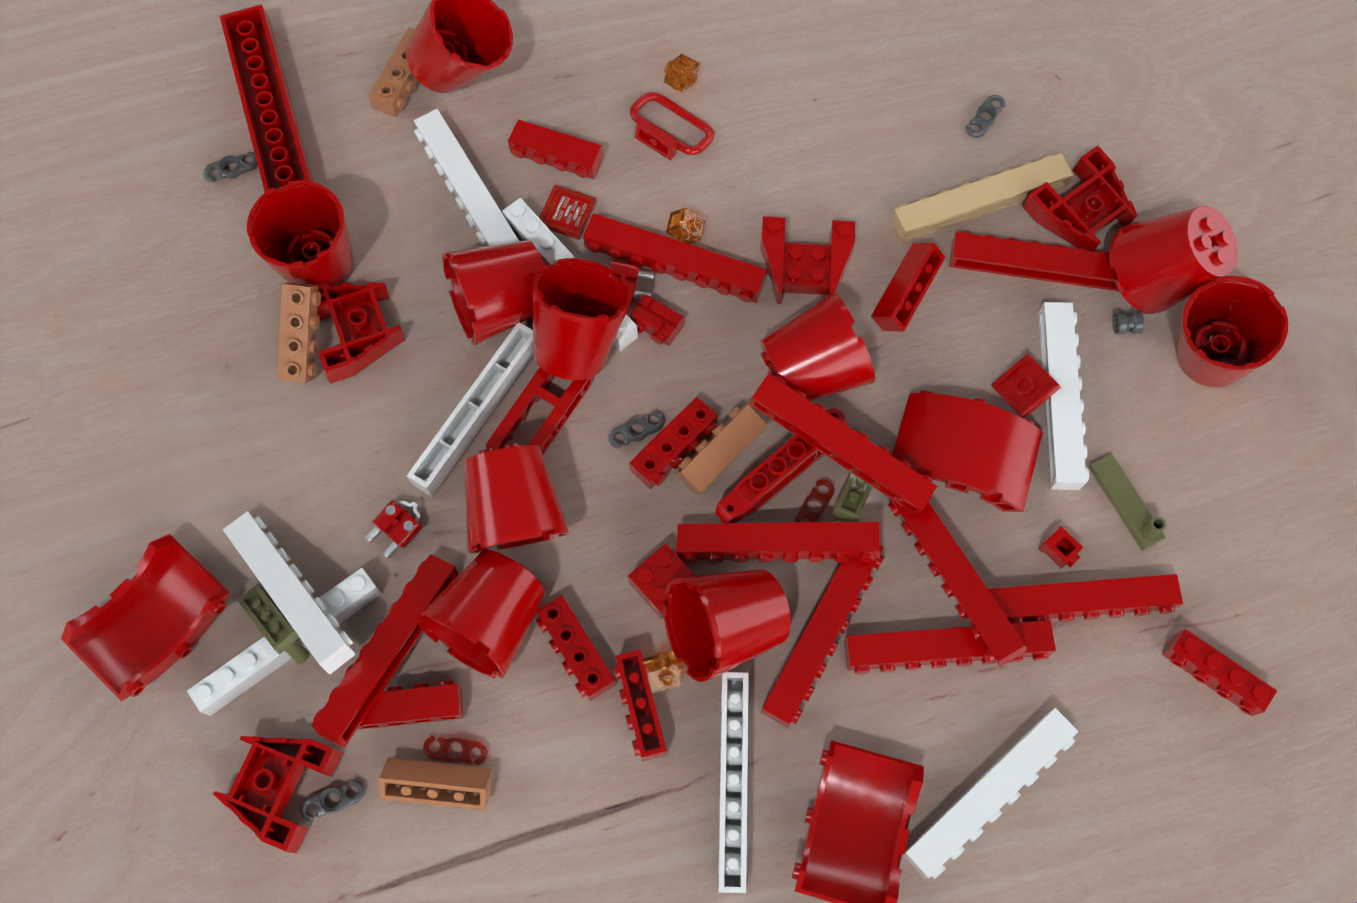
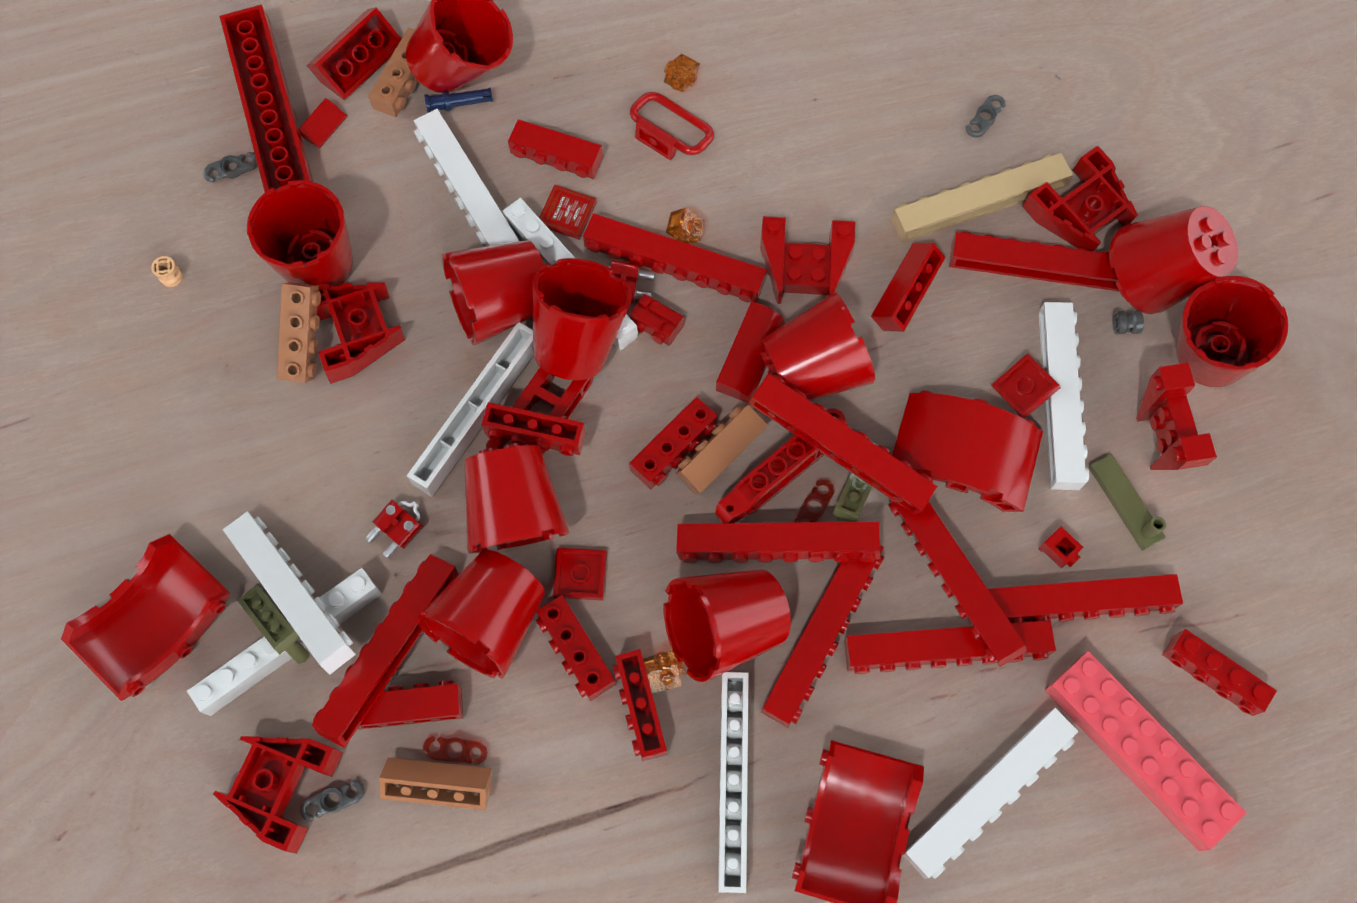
dark grey piece [609,411,665,448] -> none
red brick [628,543,696,619] -> none
none -> light nougat wheel [151,256,183,287]
none -> red slope [299,98,347,149]
none -> red slope [306,7,402,100]
none -> dark blue pin [424,87,493,113]
none -> red brick [481,402,586,456]
none -> red tile [553,547,607,601]
none -> red brick [716,301,785,403]
none -> coral brick [1045,651,1247,851]
none -> red wedge [1136,363,1217,470]

